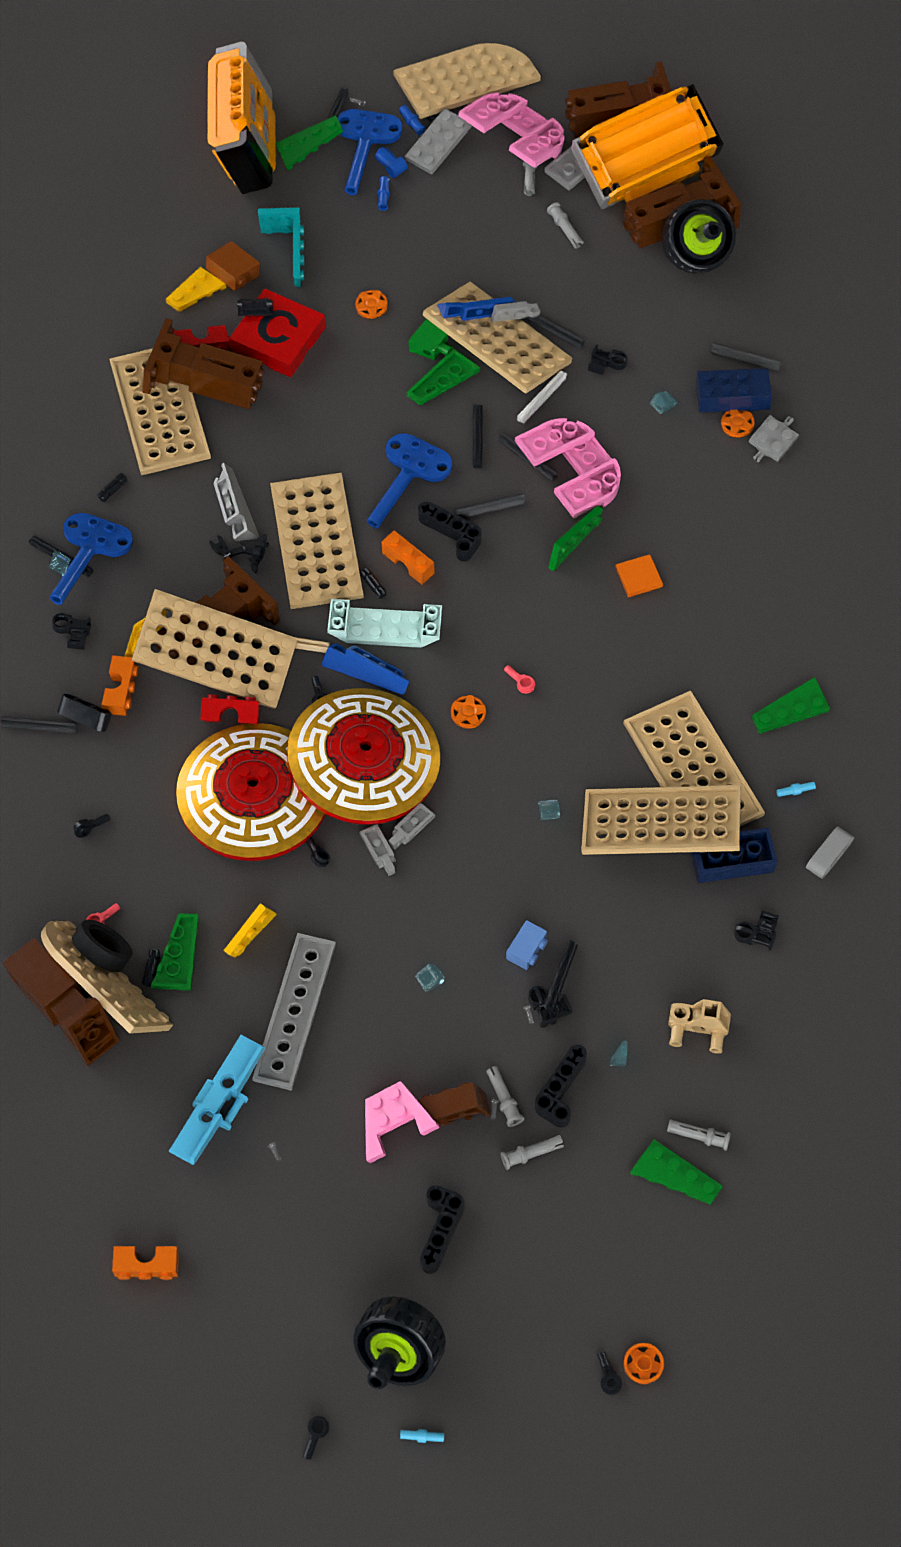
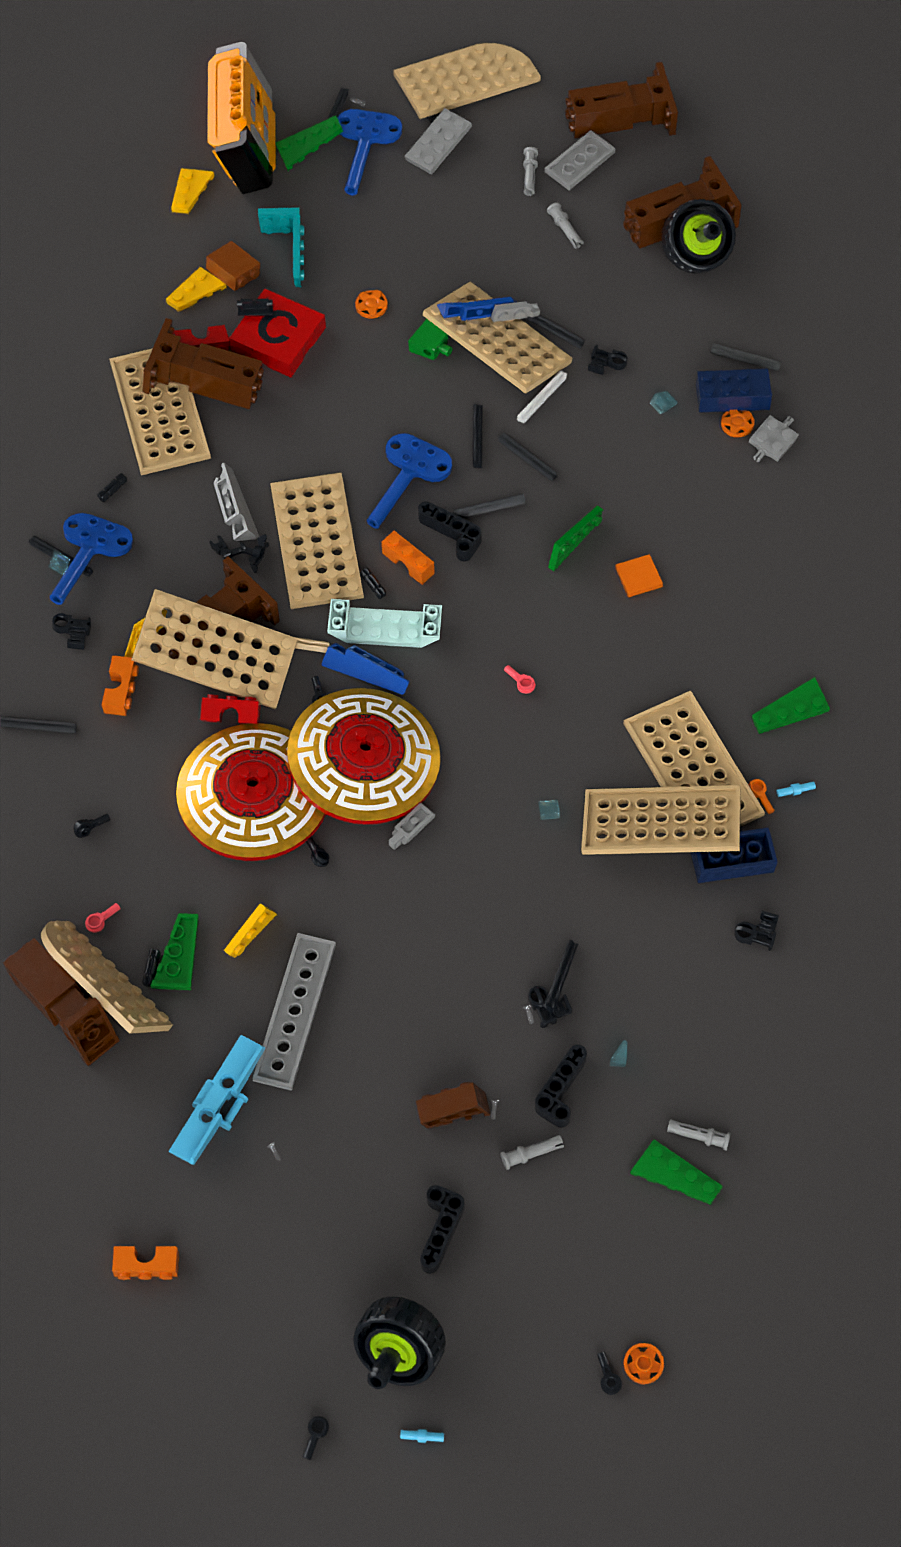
black beam [57,693,112,732] -> none
black tyre [72,920,133,972] -> none
light grey hinge [360,824,396,876] -> none
bright pink wing [365,1081,440,1163] -> none
blue piece [375,147,408,178] -> none
blue pin [377,176,390,211] -> none
blue pin [398,105,426,135] -> none
green wing [407,349,480,406] -> none
clear light blue slope [415,964,445,992] -> none
orange wheel [451,695,486,729] -> none
bright pink plate [459,92,565,168] -> none
light grey pin [486,1066,524,1127] -> none
medium blue piece [506,920,548,970] -> none
bright pink plate [515,418,621,519] -> none
light orange piece [571,84,724,209] -> none
tan piece [668,999,731,1053] -> none
light grey beam [806,826,854,879] -> none
none -> yellow wing [171,168,214,214]
none -> orange plate [748,779,775,814]

